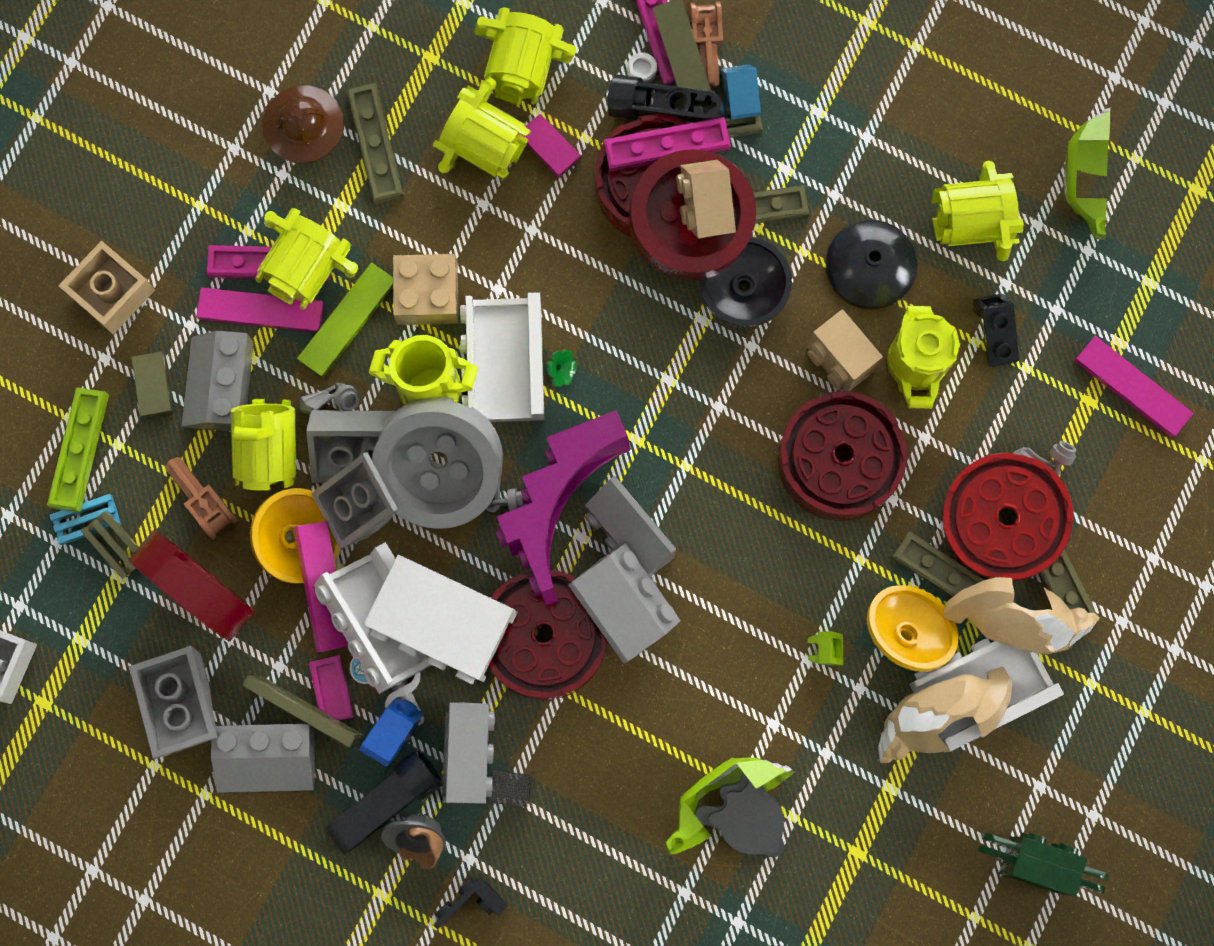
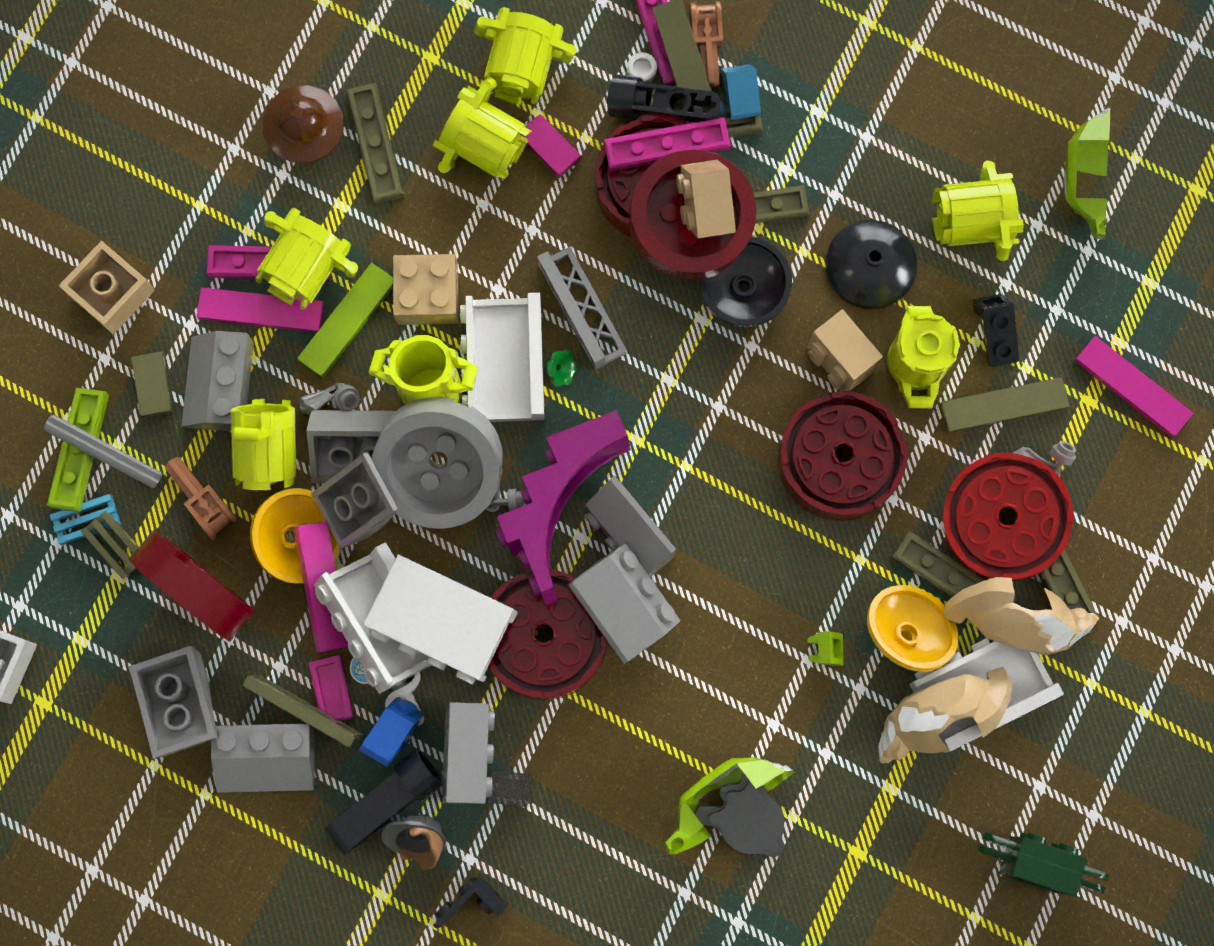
none -> light grey axle [44,415,162,488]
none -> light grey fence [537,247,627,370]
none -> olive tile [940,377,1070,433]

